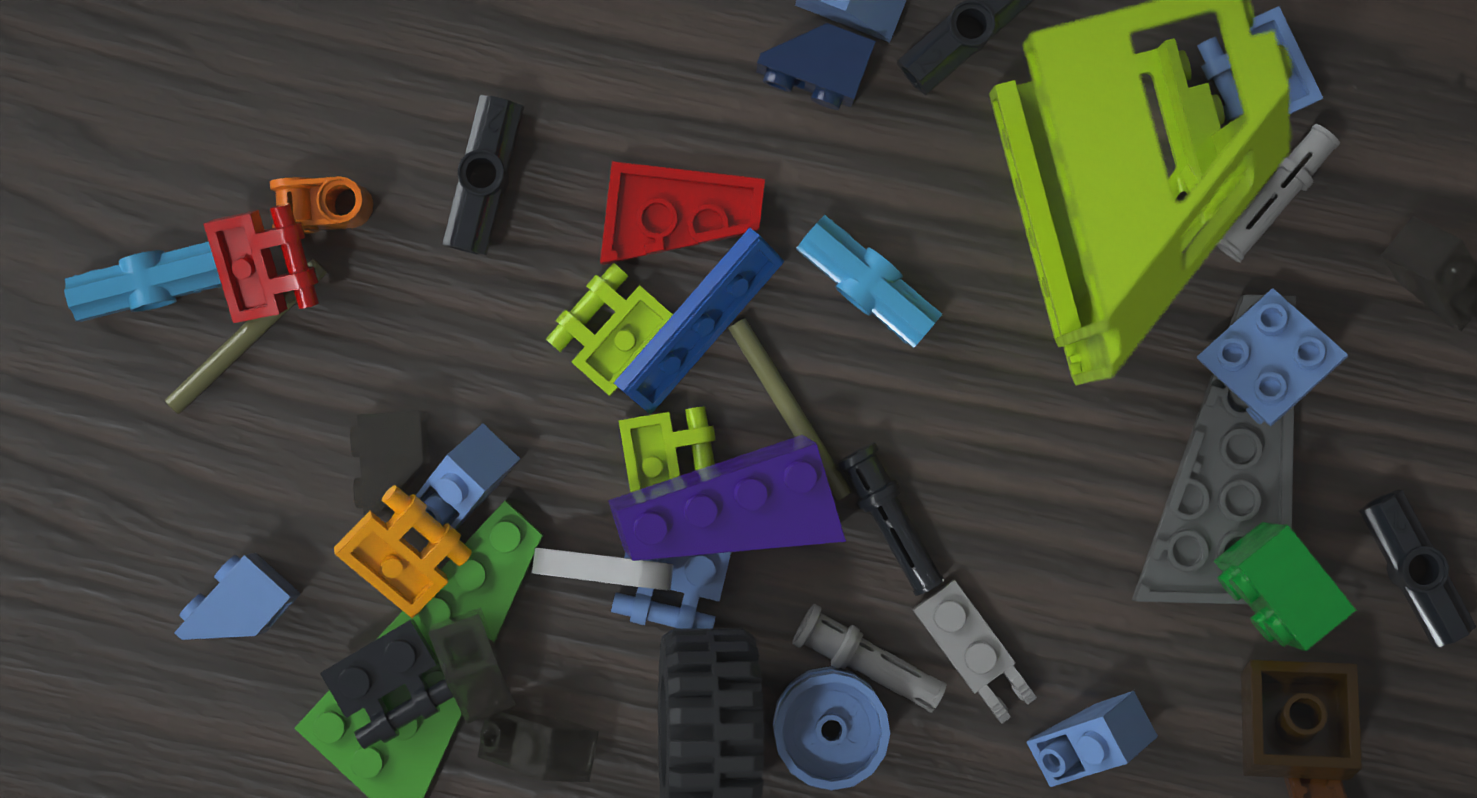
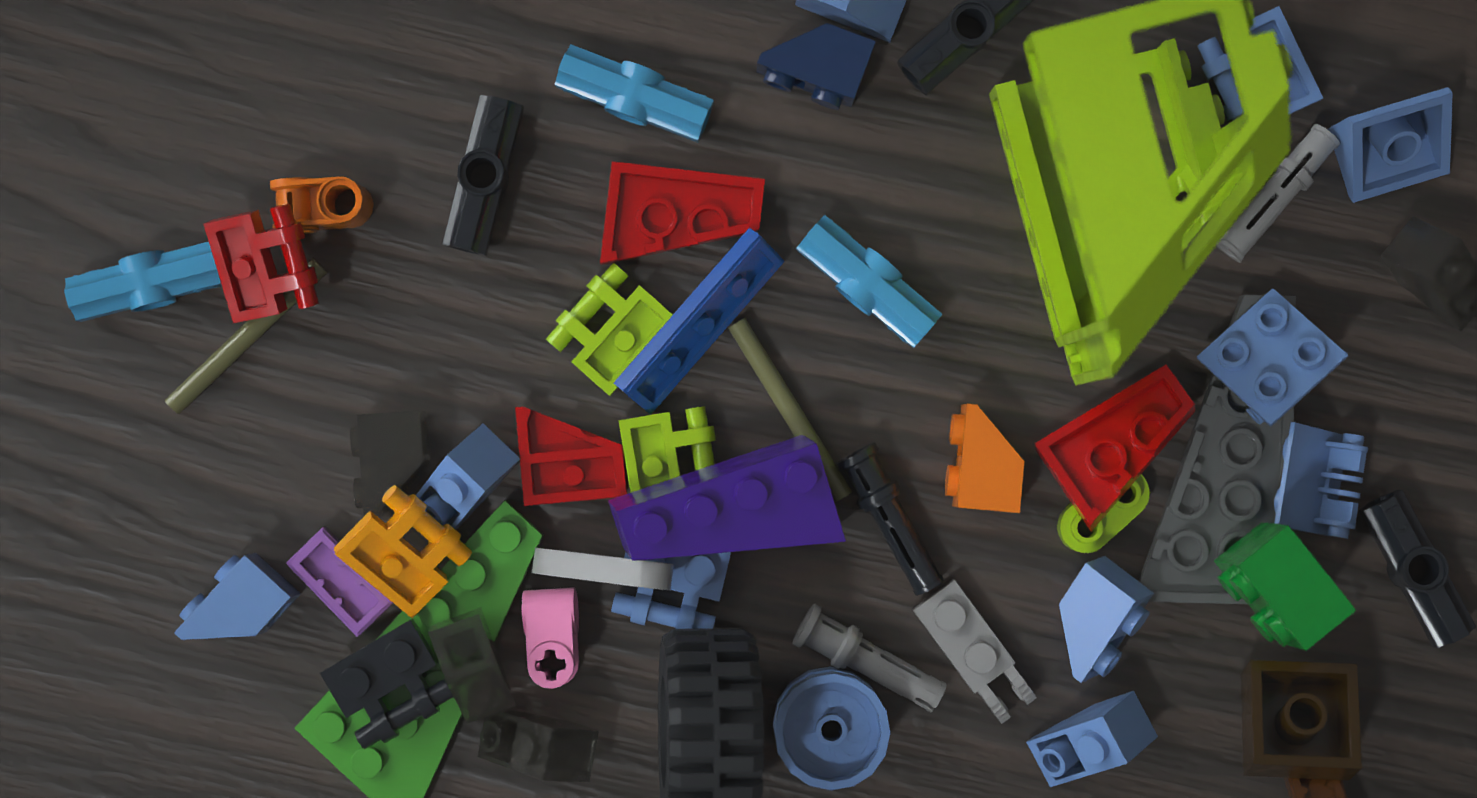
none -> medium lavender plate [286,527,394,637]
none -> red wing [515,406,628,506]
none -> bright pink piece [522,587,579,689]
none -> dark azure piece [554,44,714,143]
none -> orange slope [945,404,1024,513]
none -> red wing [1034,364,1195,532]
none -> lime plate [1057,474,1150,553]
none -> medium blue slope [1059,556,1154,683]
none -> medium blue hinge [1274,422,1368,539]
none -> medium blue slope [1328,87,1453,203]

